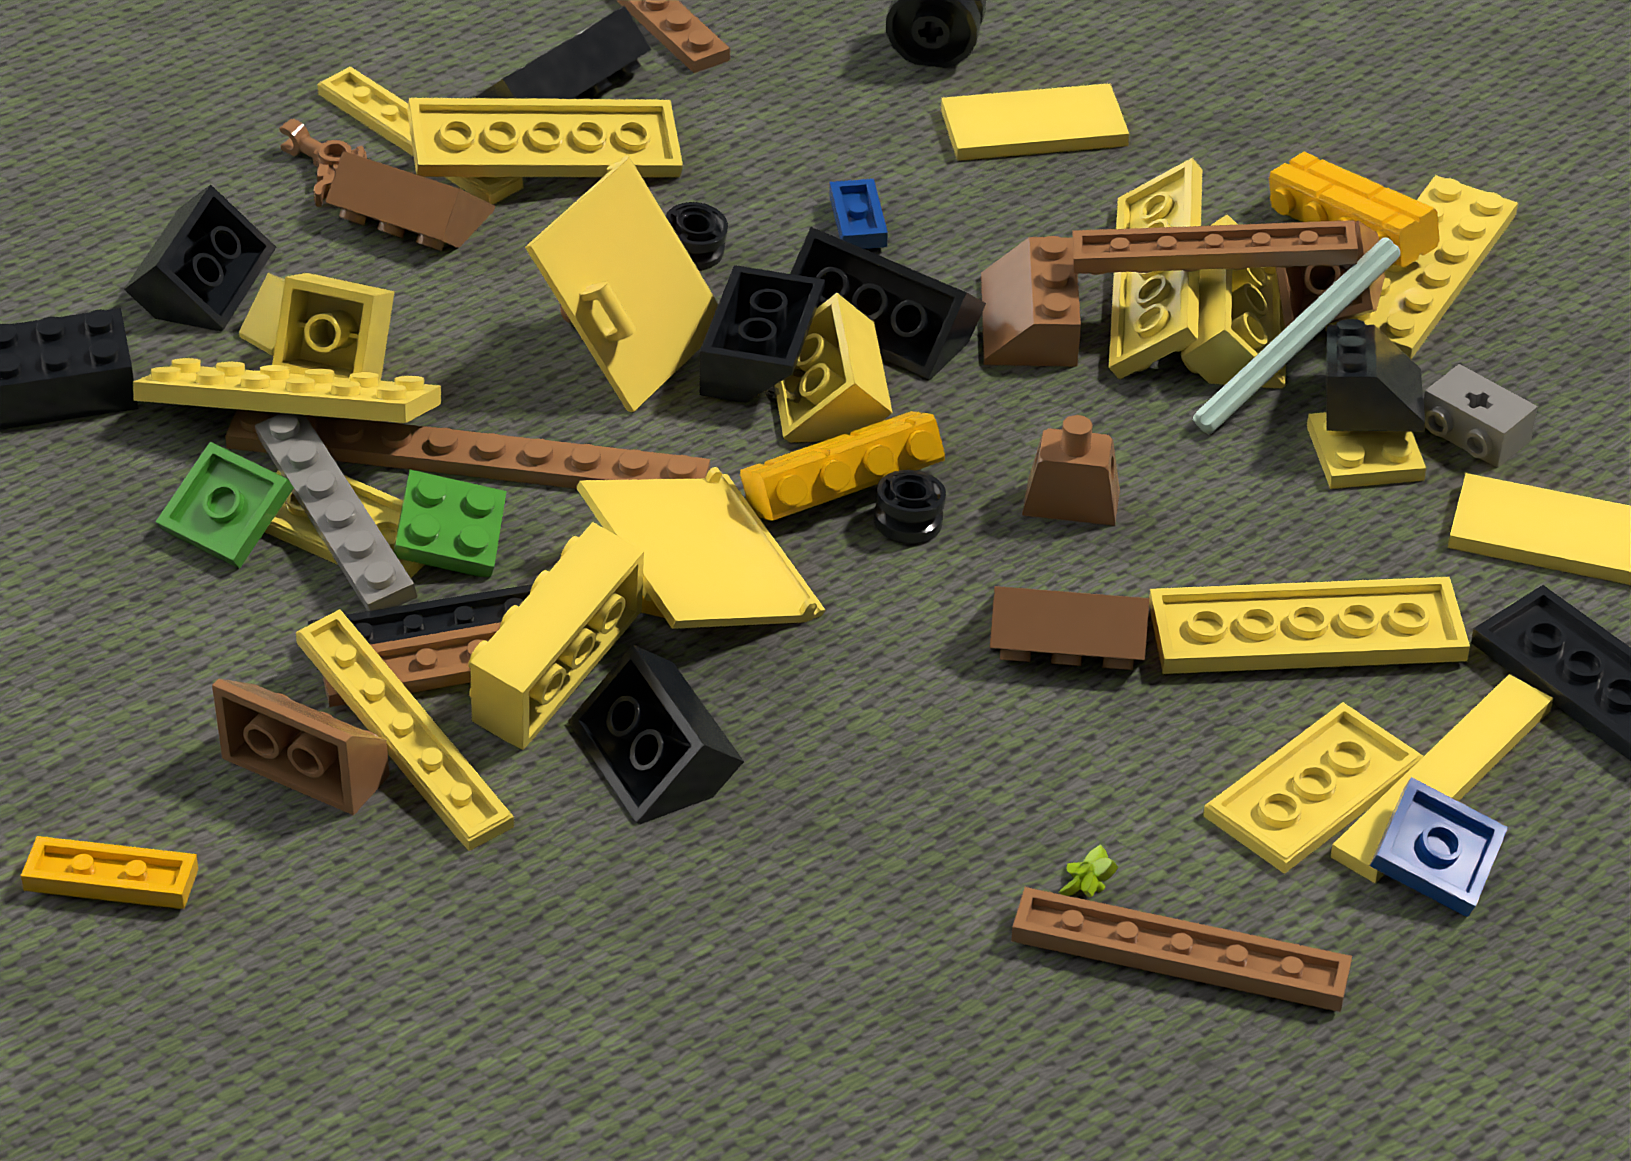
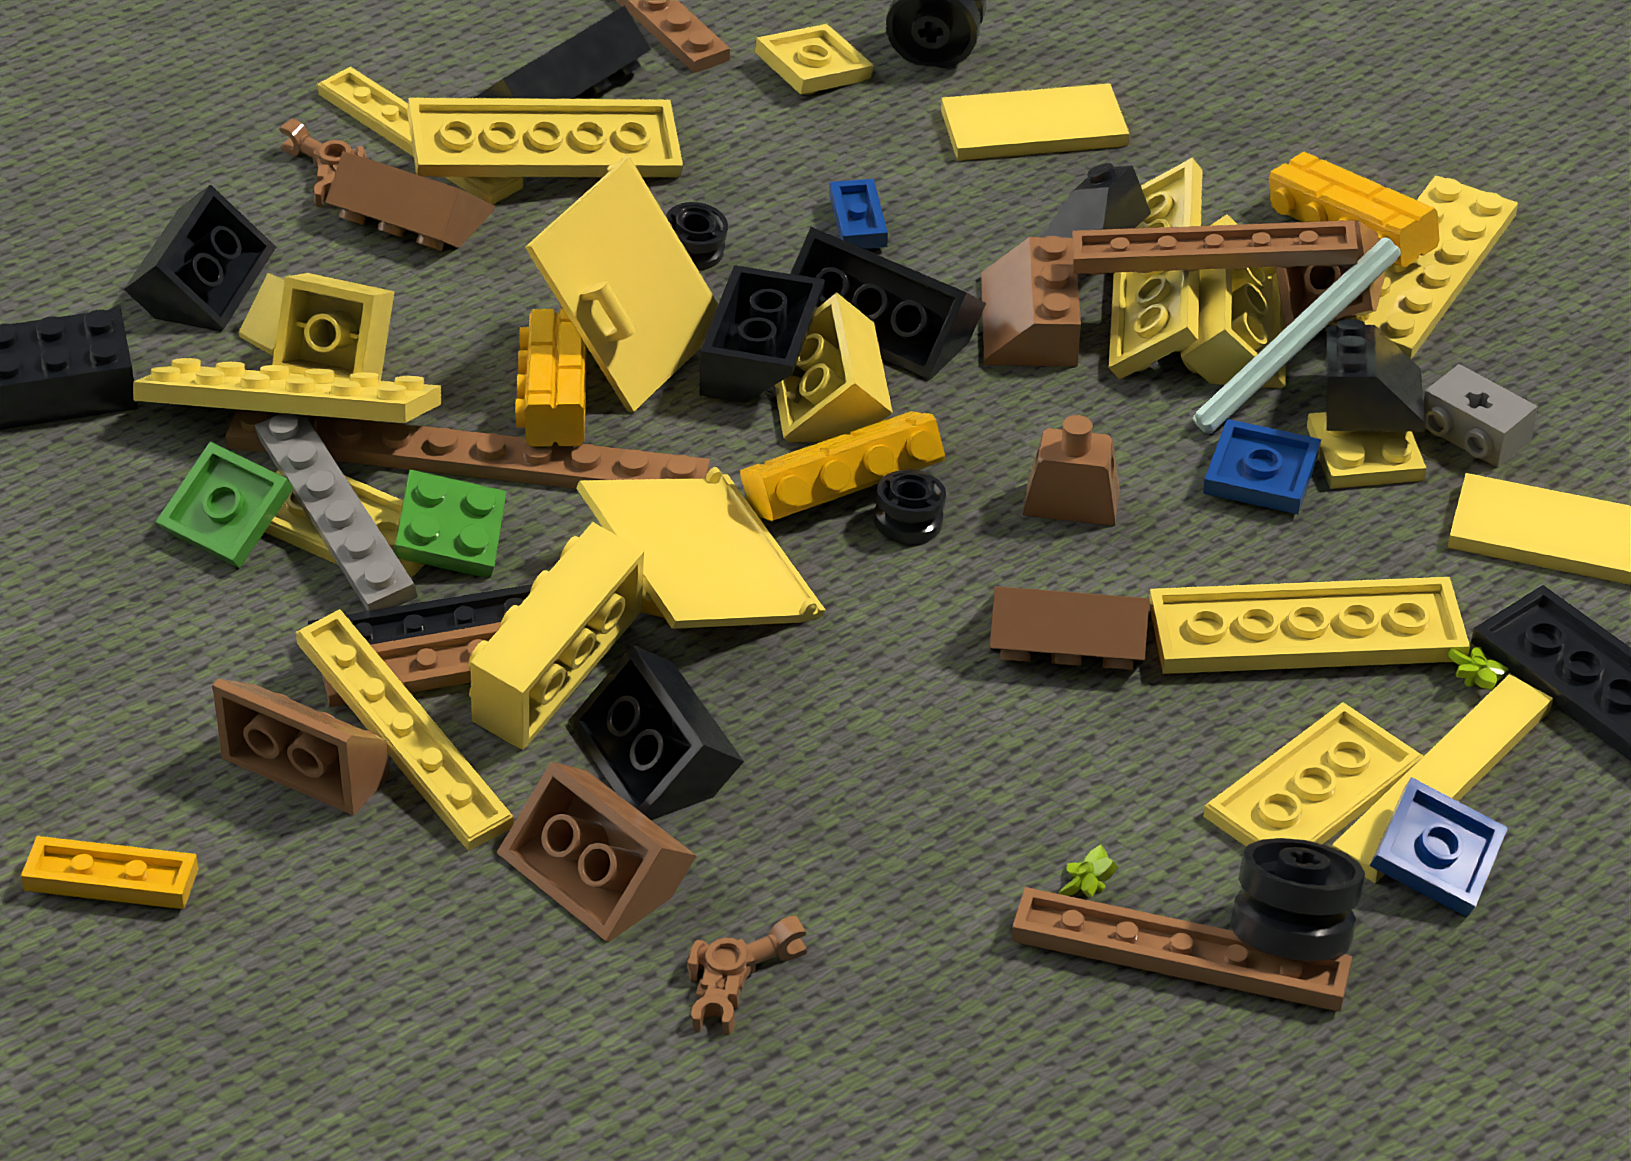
none -> medium nougat slope [497,761,697,942]
none -> yellow brick [515,309,587,447]
none -> medium nougat piece [687,916,807,1035]
none -> light yellow plate [754,24,874,94]
none -> black slope [1042,163,1151,238]
none -> blue plate [1203,419,1321,514]
none -> black wheel [1230,838,1365,961]
none -> lime plant [1447,647,1508,690]

